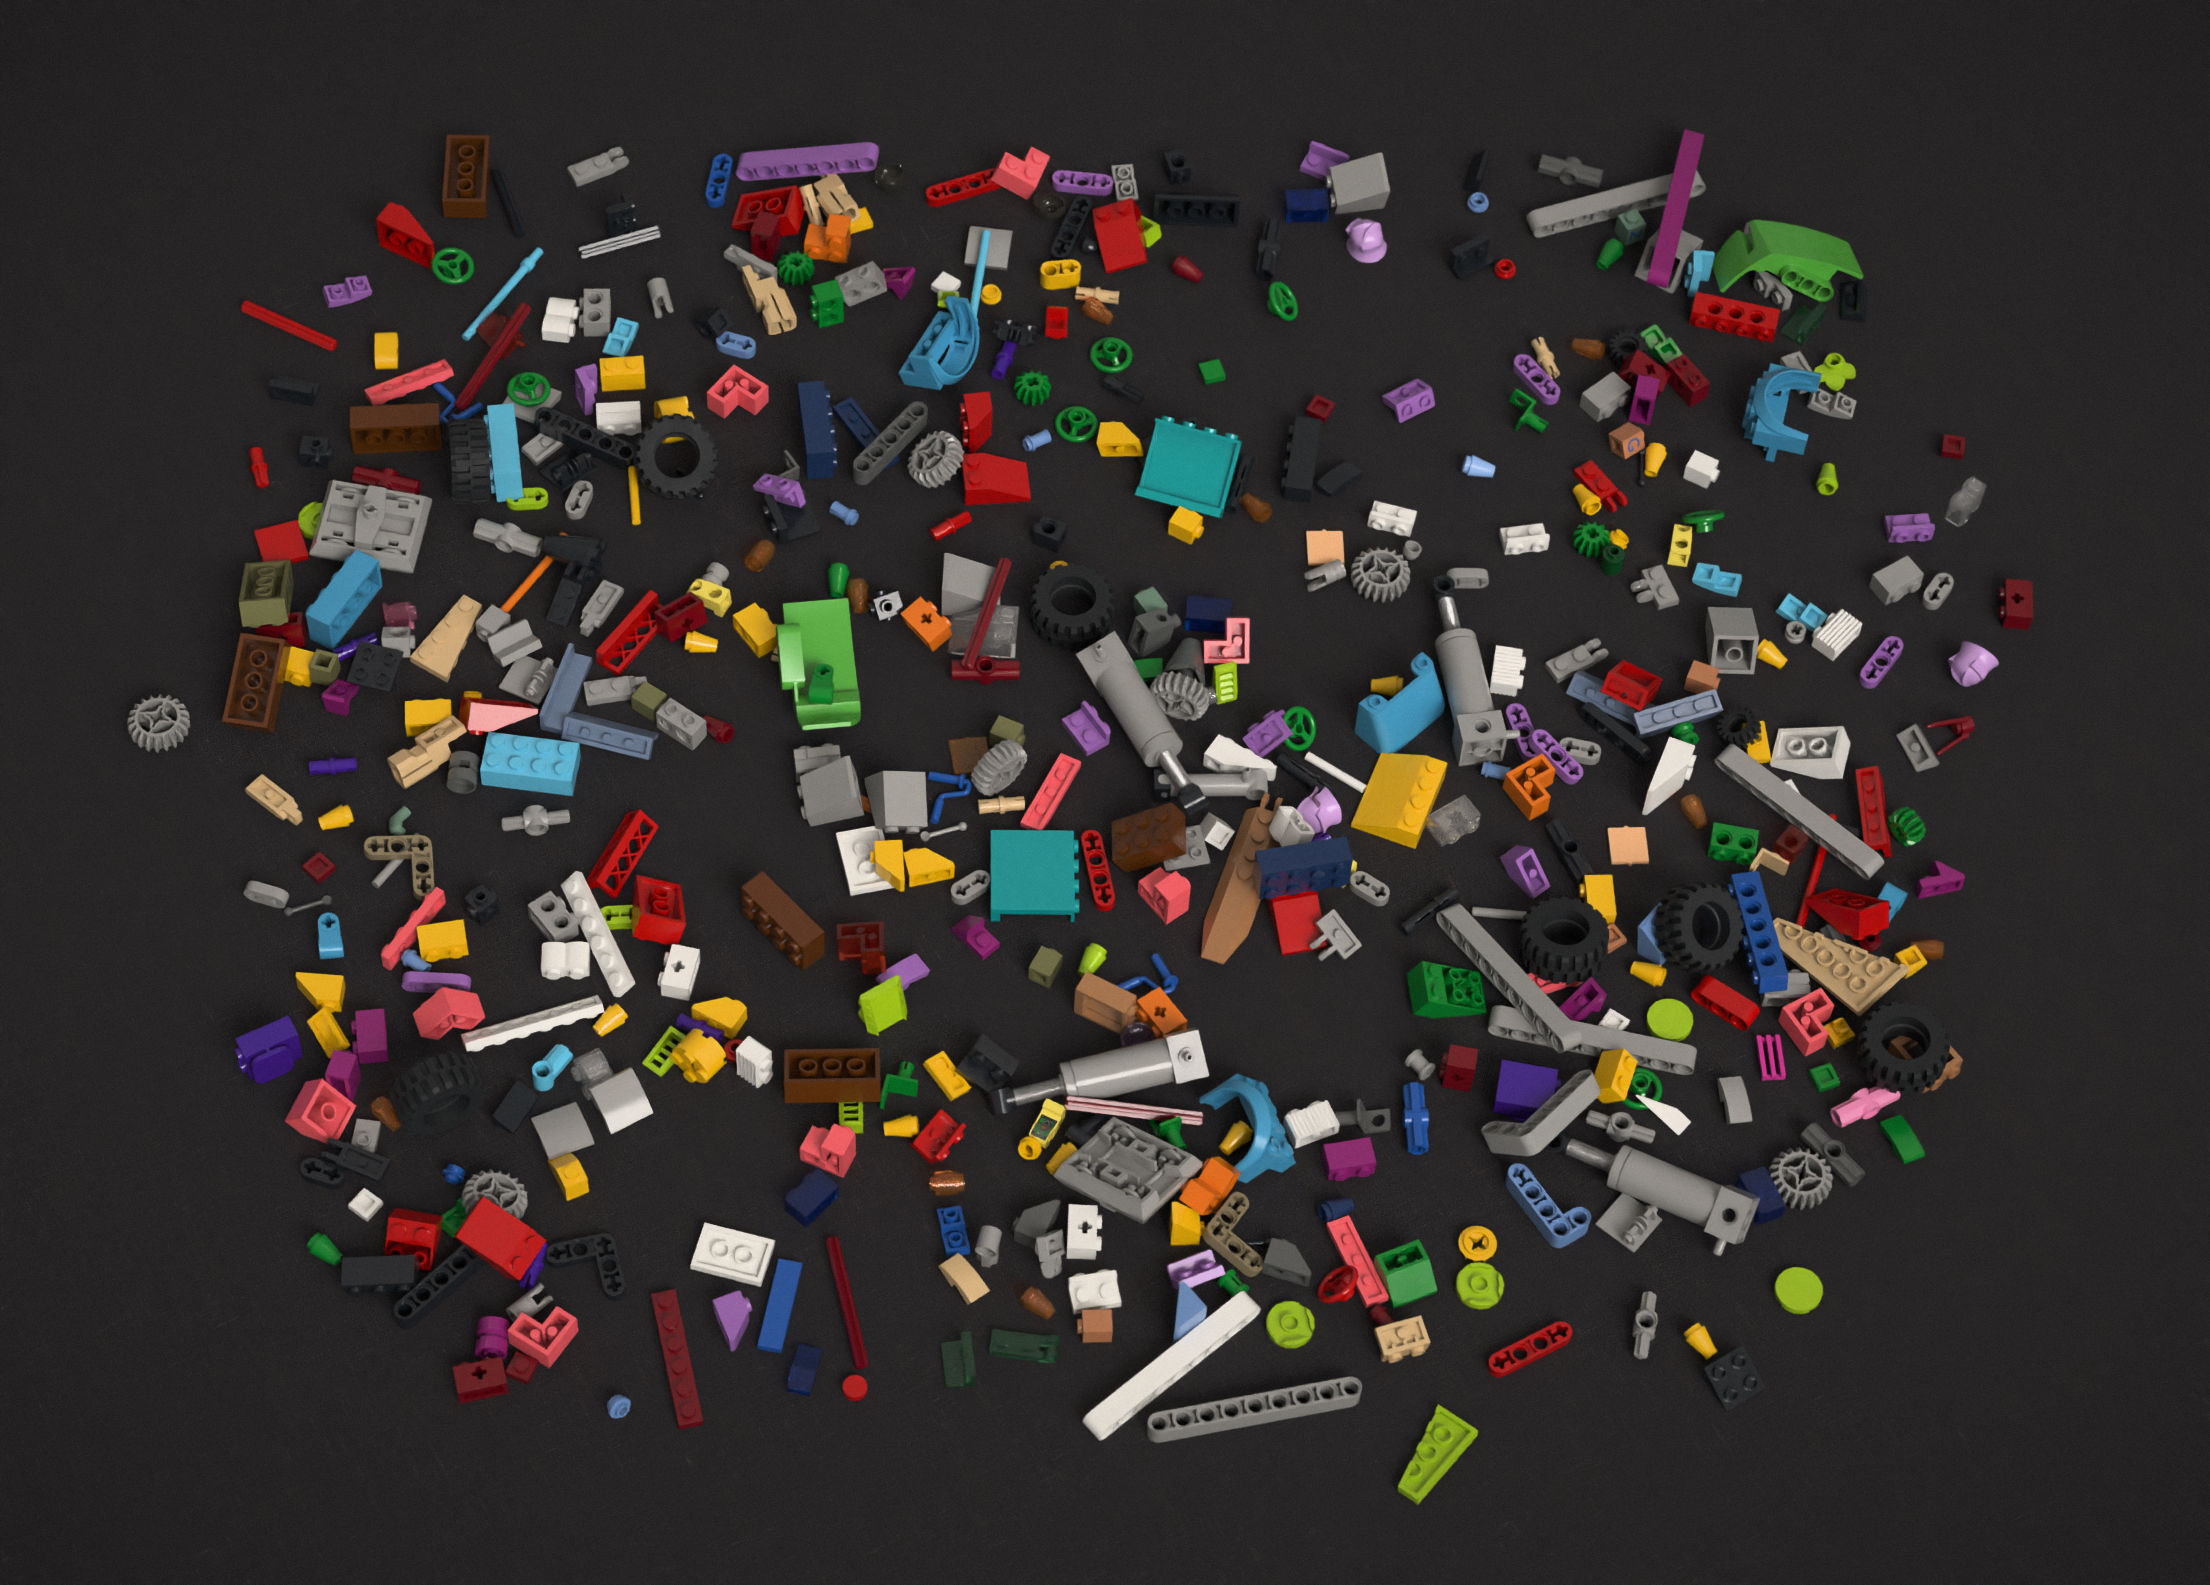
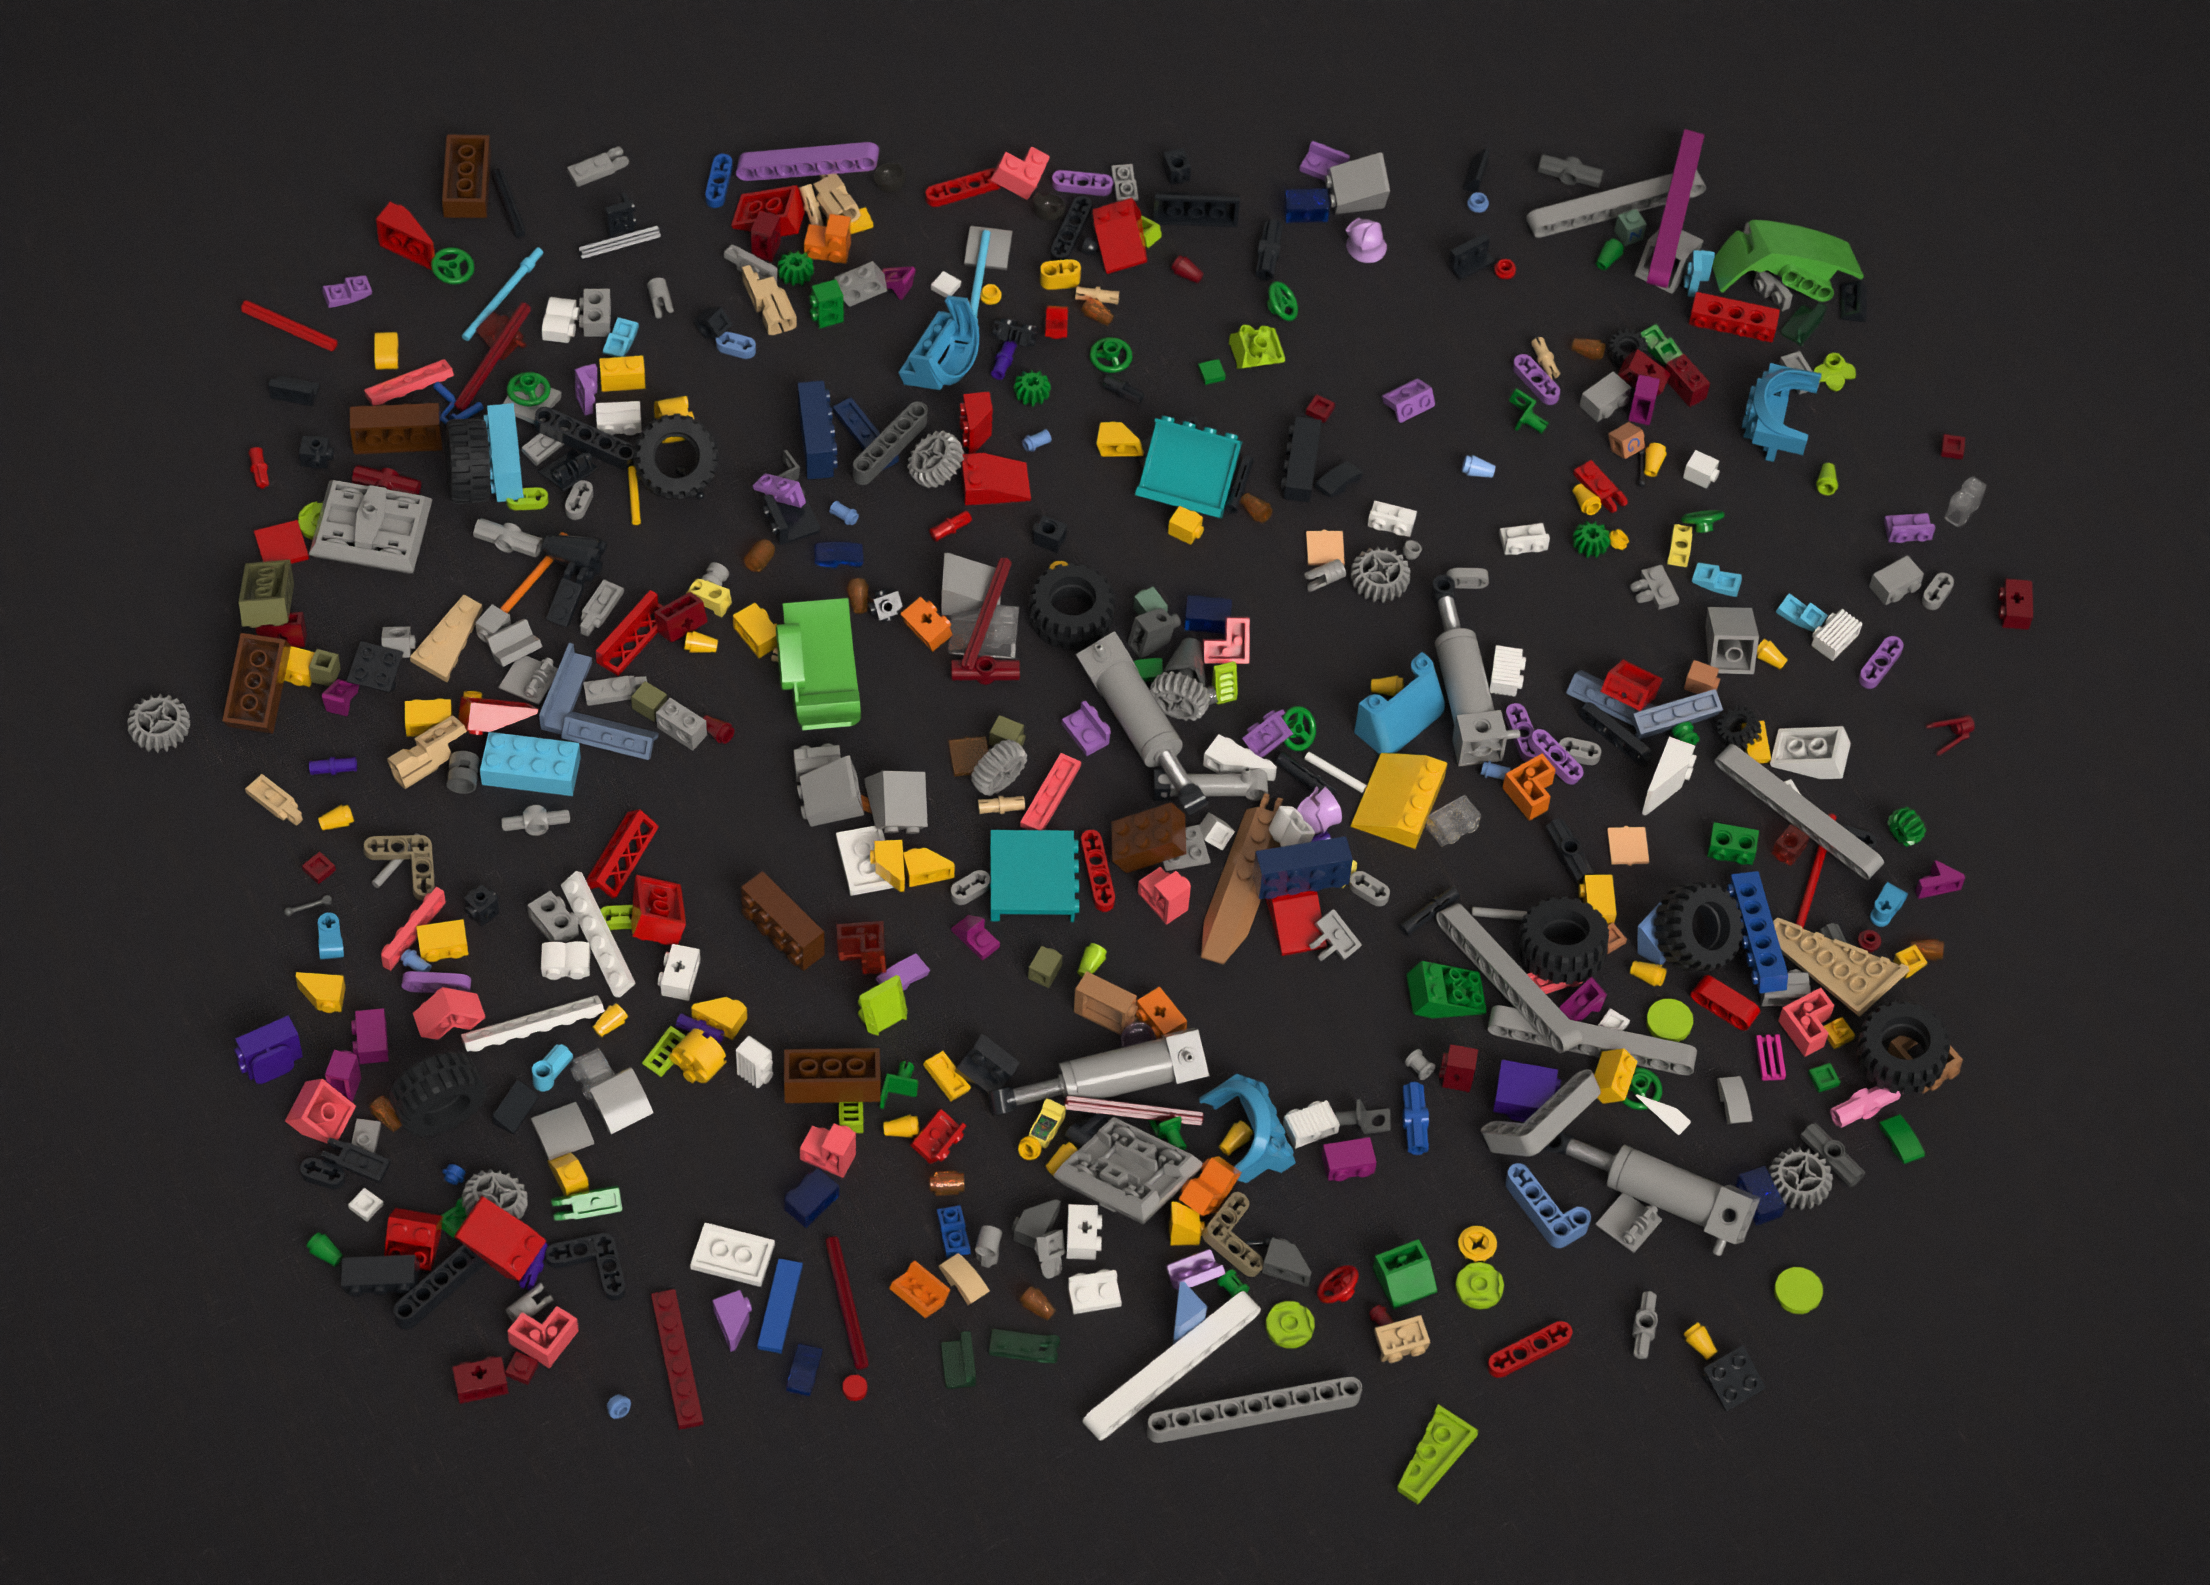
light grey beam [244,881,289,908] -> none
dark azure brick [305,550,383,650] -> none
yellow plate [307,1007,350,1059] -> none
dark purple pin [332,632,380,662] -> none
clear pink brick [382,601,418,629] -> none
sand green arm [389,806,411,836] -> none
magenta wheel [475,1316,510,1360] -> none
coral brick [707,365,769,419] -> none
red plate [724,1039,743,1063] -> none
green piece [809,664,834,705] -> none
green cone [827,563,850,598] -> none
light grey hinge [920,822,967,841] -> none
blue piece [928,771,972,824] -> none
lime slope [937,291,959,308] -> none
green piece [1055,406,1098,442] -> none
nougat brick [1077,1309,1113,1343] -> none
blue piece [1116,953,1179,995] -> none
dark blue cone [1317,1197,1354,1223] -> none
coral plate [1326,1215,1389,1308] -> none
medium lavender slope [1500,845,1550,899] -> none
light grey hinge [1545,638,1609,683] -> none
light grey axle [1586,1110,1655,1144] -> none
dark green brick [1600,544,1625,576] -> none
clear orange cone [1680,794,1709,829] -> none
tan bracket [1749,848,1789,876] -> none
light grey bush [1785,621,1806,644] -> none
red slope [1805,888,1889,940] -> none
light grey slope [1807,388,1857,419] -> none
red fence [1855,766,1892,858] -> none
light grey slope [1896,724,1940,772] -> none
lavender helmet [1948,641,1999,687] -> none
none -> hinge [551,1186,622,1221]
none -> clear blue slope [814,542,863,568]
none -> orange bracket [889,1261,950,1318]
none -> lime slope [1229,325,1285,369]

